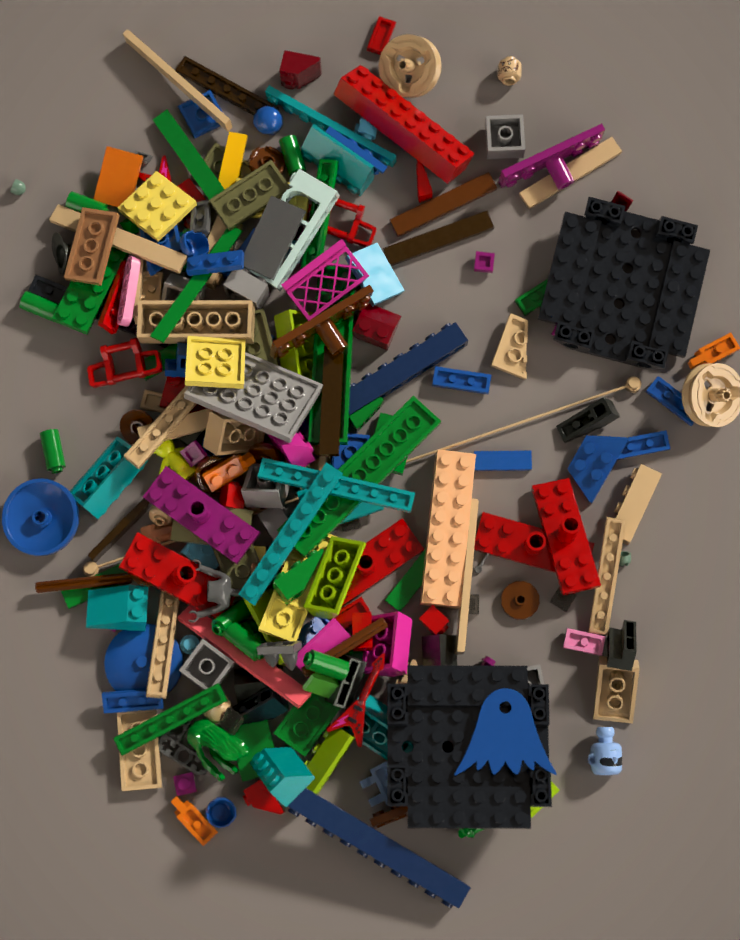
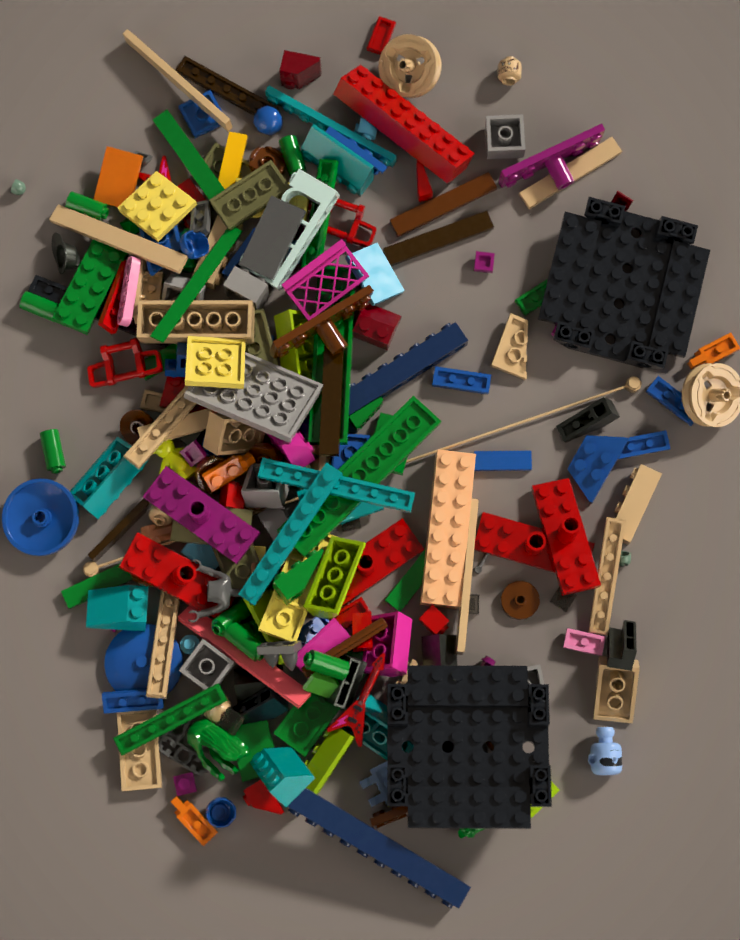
reddish brown axle [35,573,132,593] -> none
medium nougat plate [64,207,120,286] -> none
blue plate [186,250,244,276] -> none
blue piece [454,688,557,775] -> none

